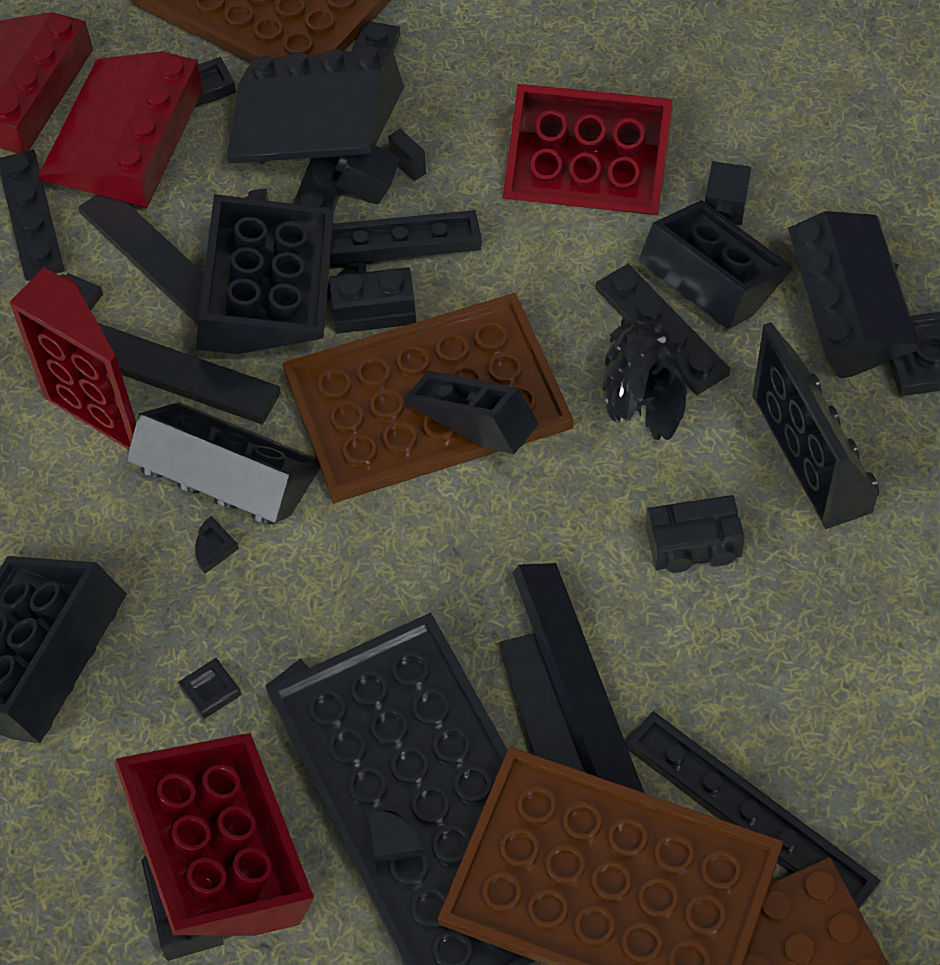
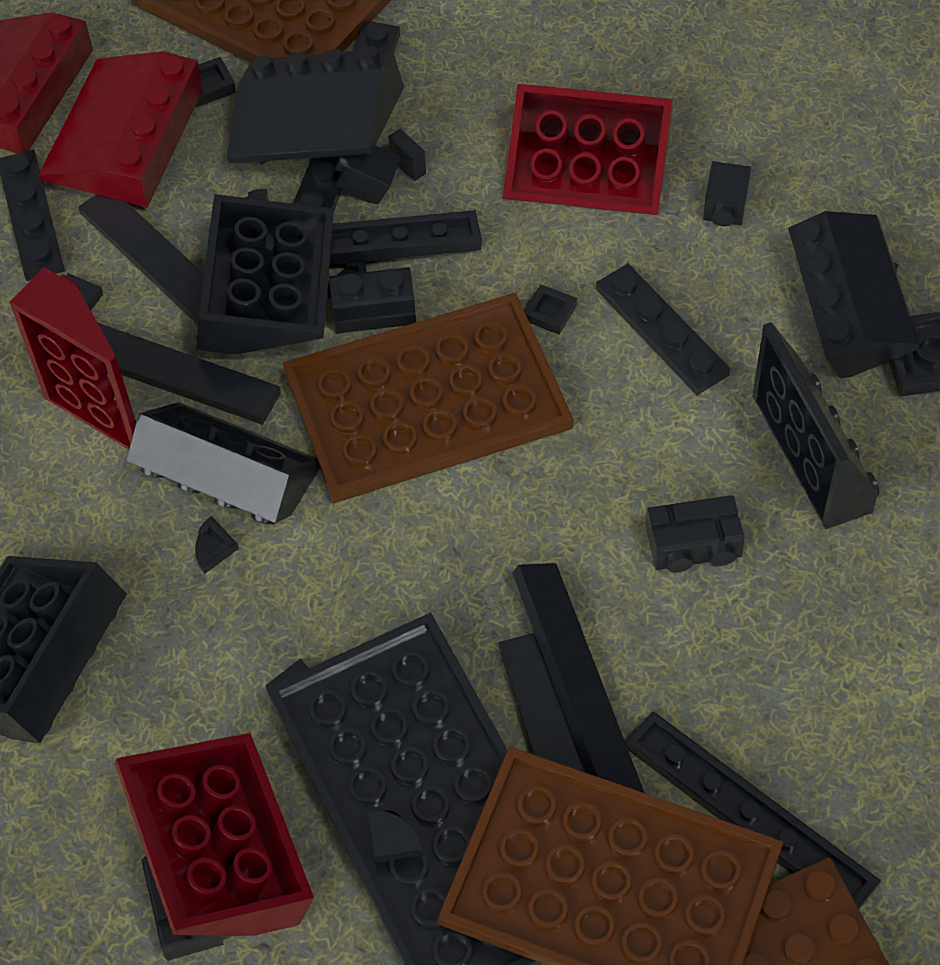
black tile [178,658,242,719] -> none
black slope [404,370,539,454] -> none
black head [603,318,687,440] -> none
black slope [639,200,793,329] -> none
none -> black tile [524,284,577,335]

